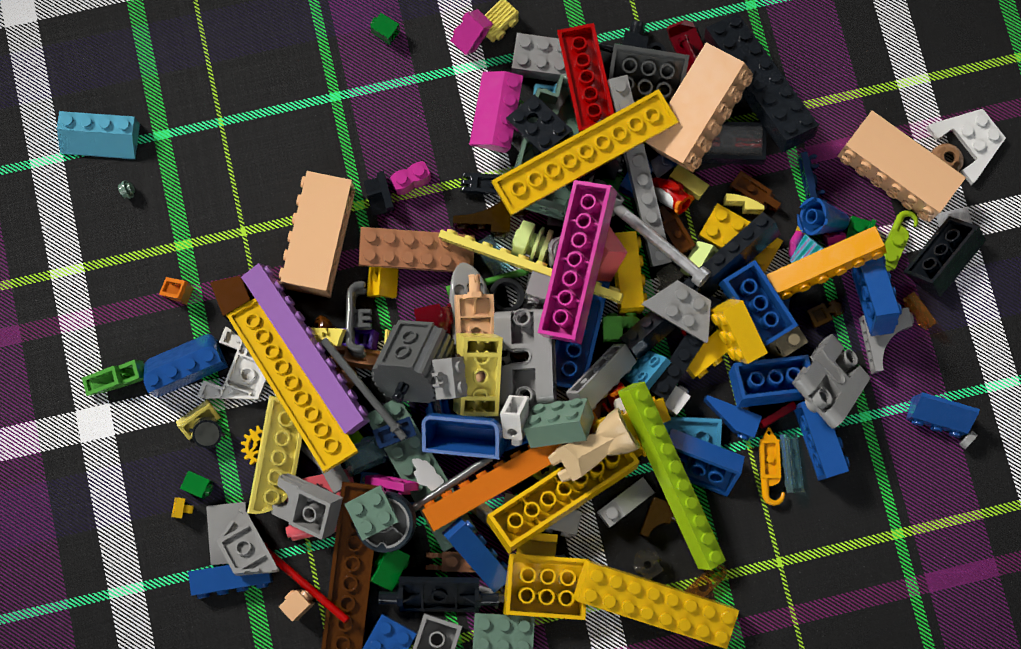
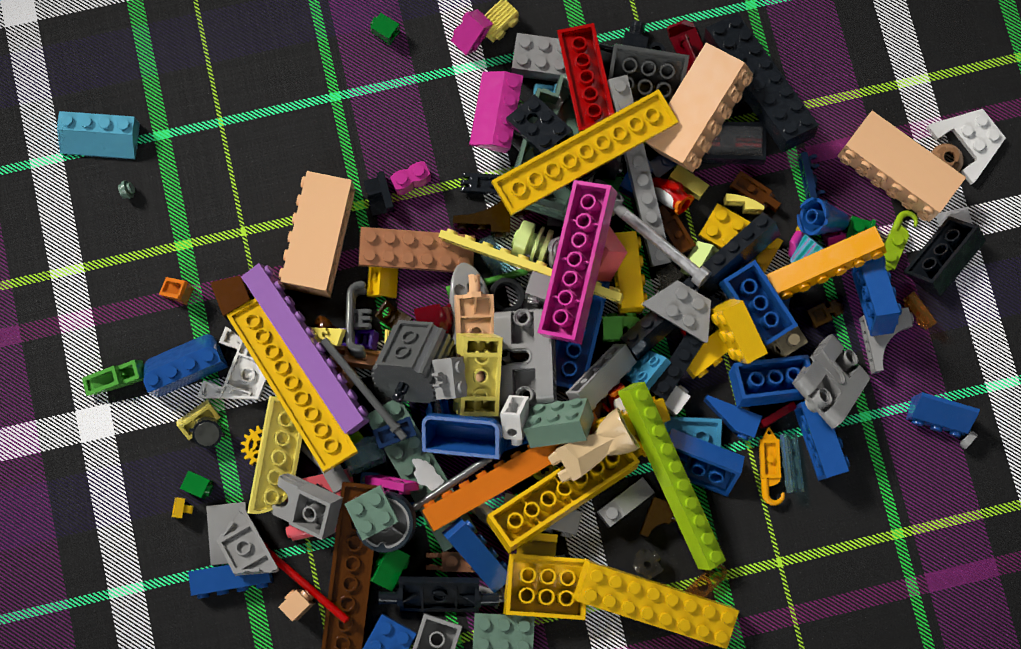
none -> dark brown bracket [375,300,414,329]

